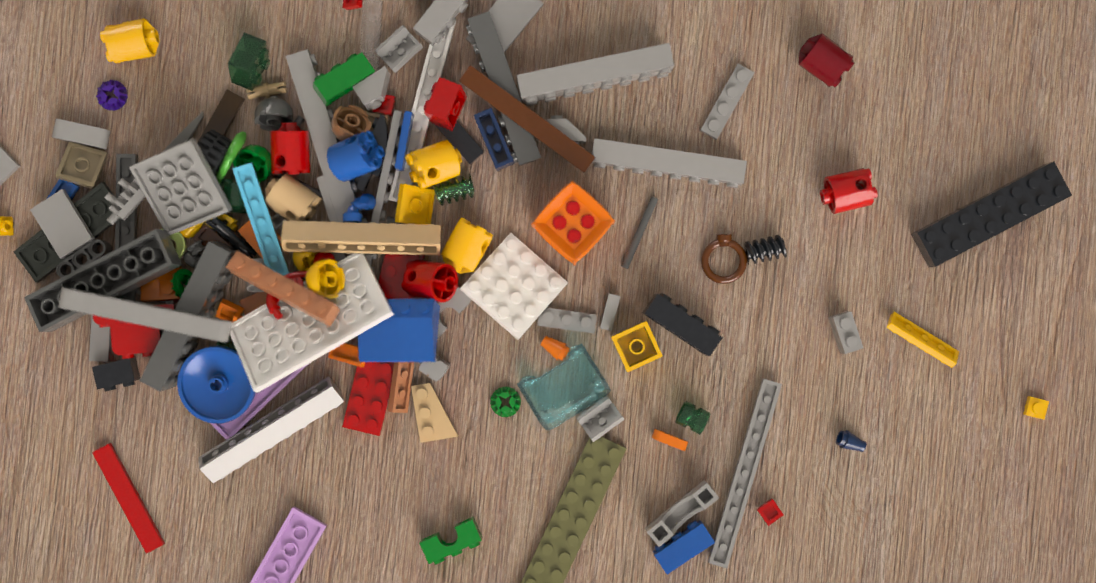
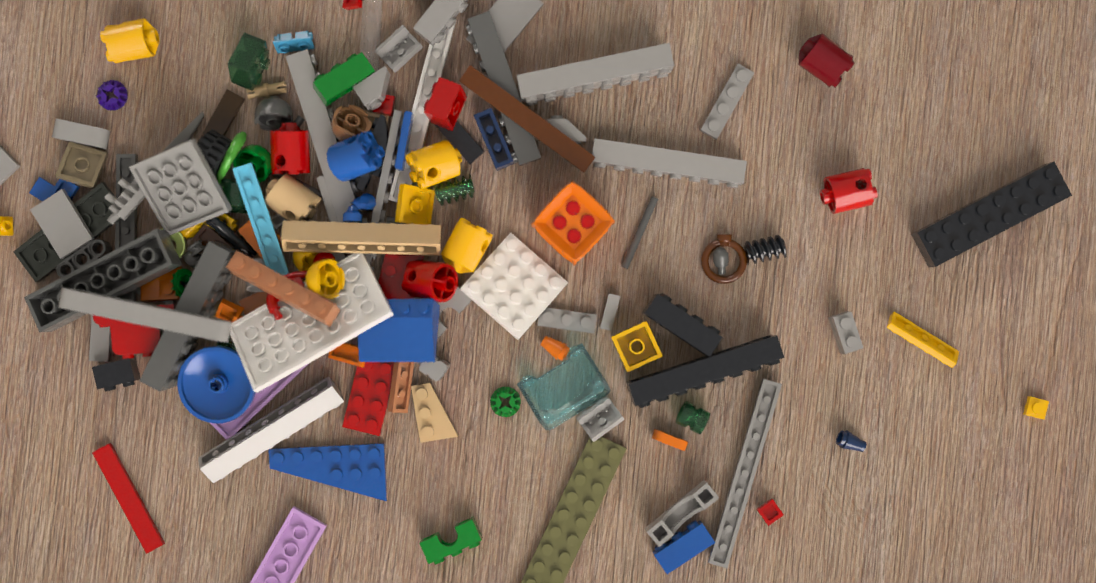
none -> blue tile [29,177,54,202]
none -> blue wing [269,443,387,501]
none -> dark azure hinge [273,30,315,54]
none -> black brick [626,335,785,408]
none -> dark grey cylinder [713,248,729,275]

